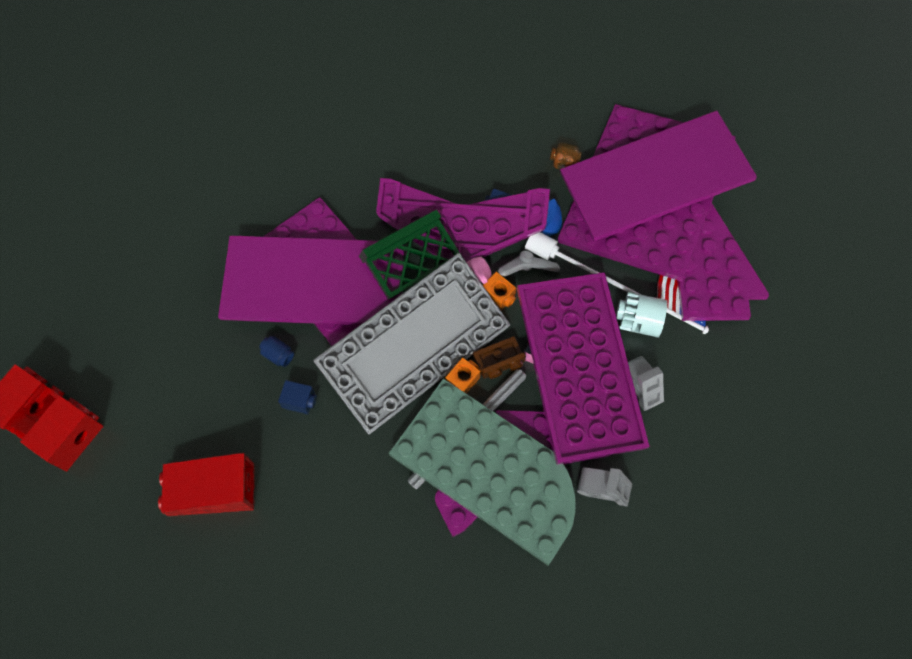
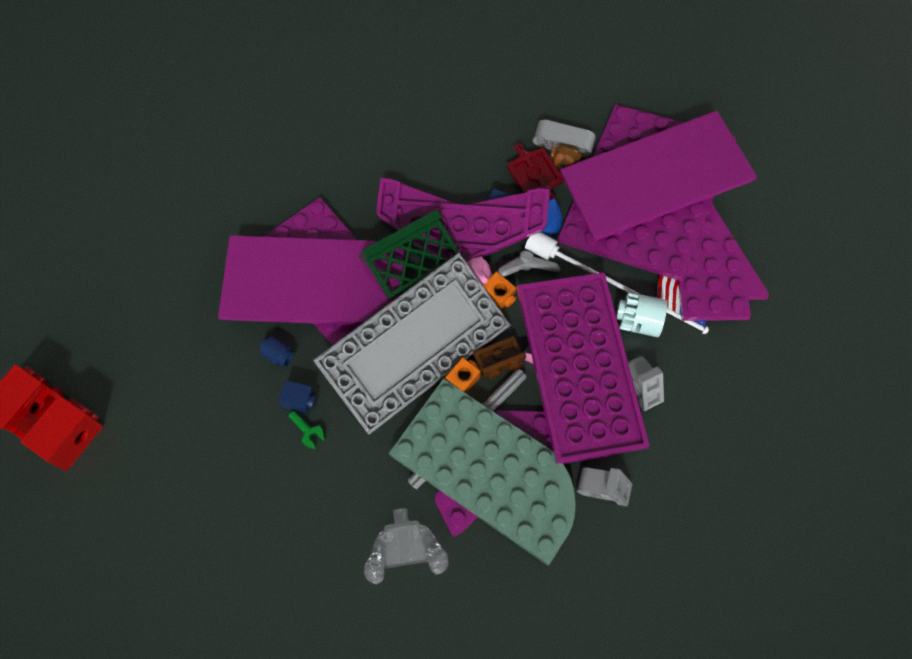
red slope [158,453,254,516] -> none
none -> green bar [289,410,325,449]
none -> clear torso [364,508,448,584]
none -> dark red plate [507,143,564,200]
none -> light grey beam [533,120,596,158]

